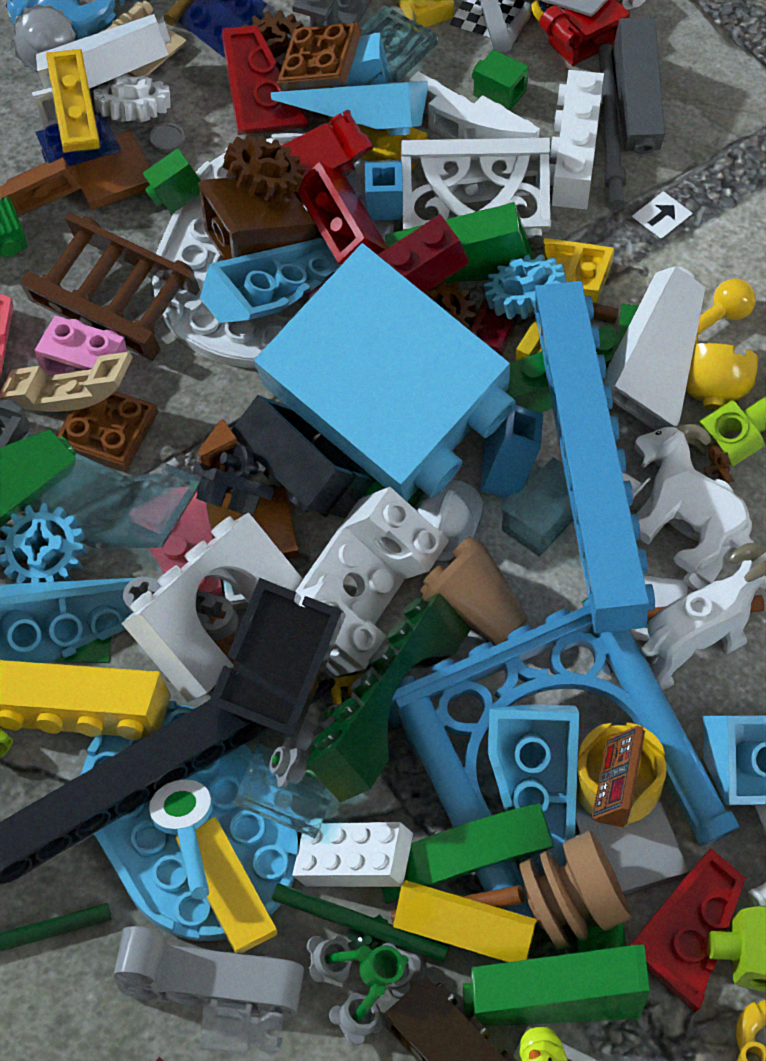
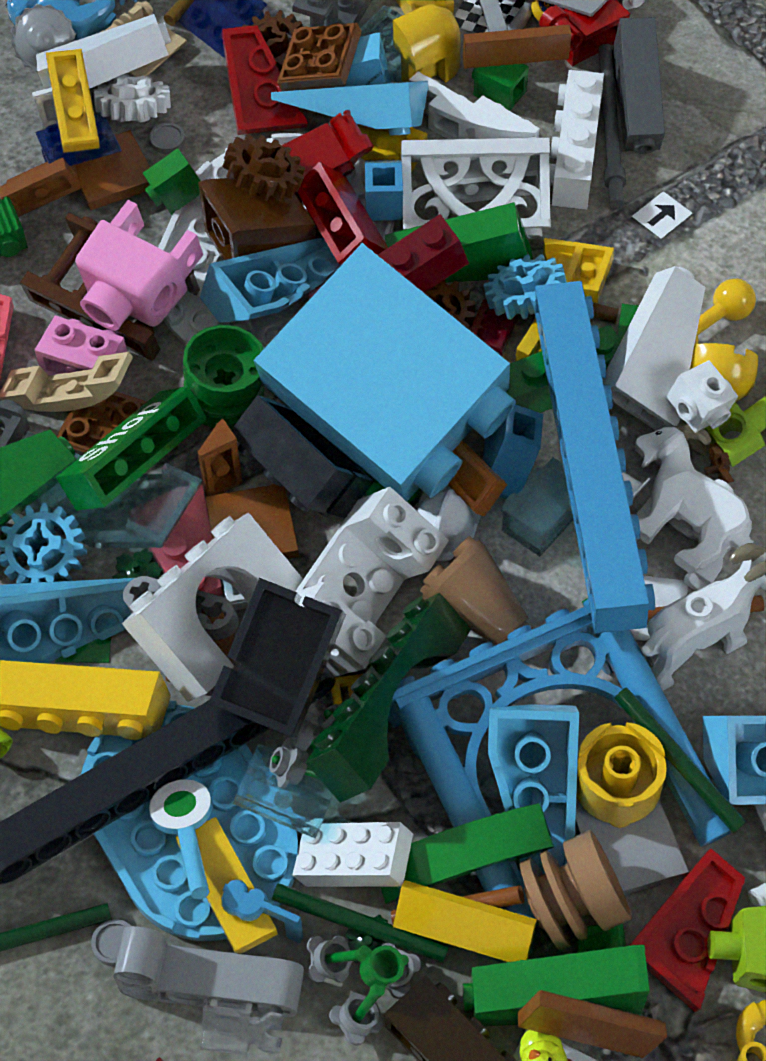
black hips [192,445,275,517] -> none
slope [592,726,645,828] -> none
none -> green brick [56,386,207,511]
none -> bright pink piece [75,200,203,331]
none -> light grey piece [91,919,131,966]
none -> dark green plant [112,549,163,579]
none -> green wheel [183,325,265,429]
none -> dark azure piece [221,879,304,943]
none -> yellow brick [393,3,461,83]
none -> orange tile [448,441,507,517]
none -> dark orange tile [463,25,571,69]
none -> dark orange tile [518,990,667,1058]
none -> dark green bar [614,687,747,834]
none -> white brick [667,360,738,433]

